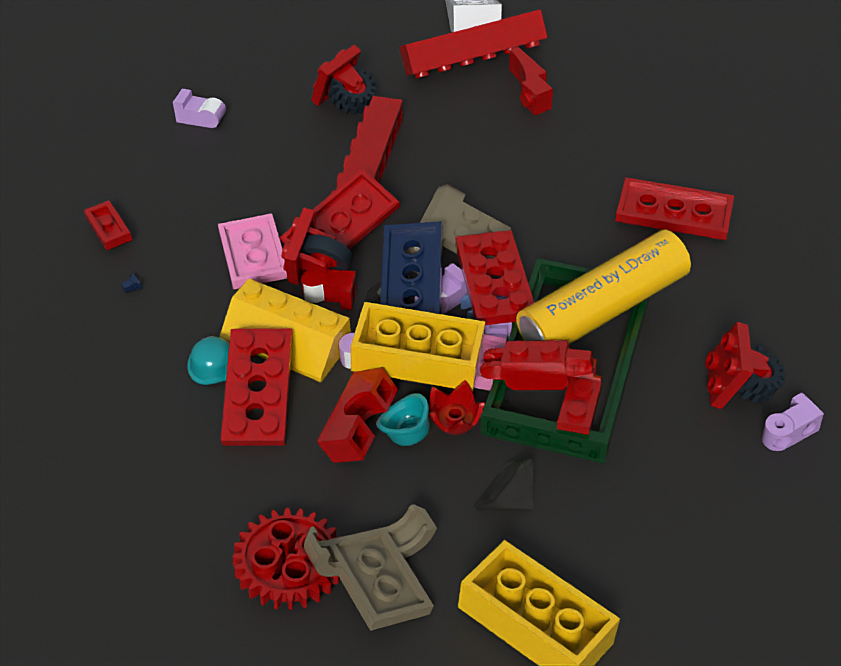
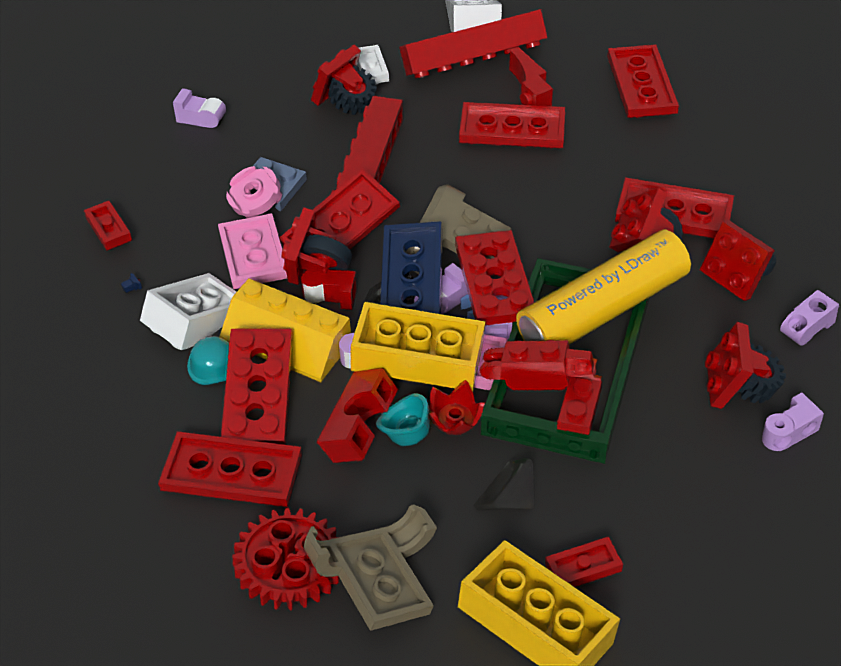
none -> white slope [140,273,236,350]
none -> red plate [158,431,302,507]
none -> bright pink plate [226,166,282,218]
none -> sand blue wing [252,157,307,211]
none -> white plate [357,45,389,85]
none -> red plate [459,102,565,148]
none -> red plate [545,536,623,587]
none -> red plate [607,44,679,118]
none -> red plate [609,188,683,252]
none -> red plate [700,220,776,301]
none -> lavender leg [780,290,839,346]

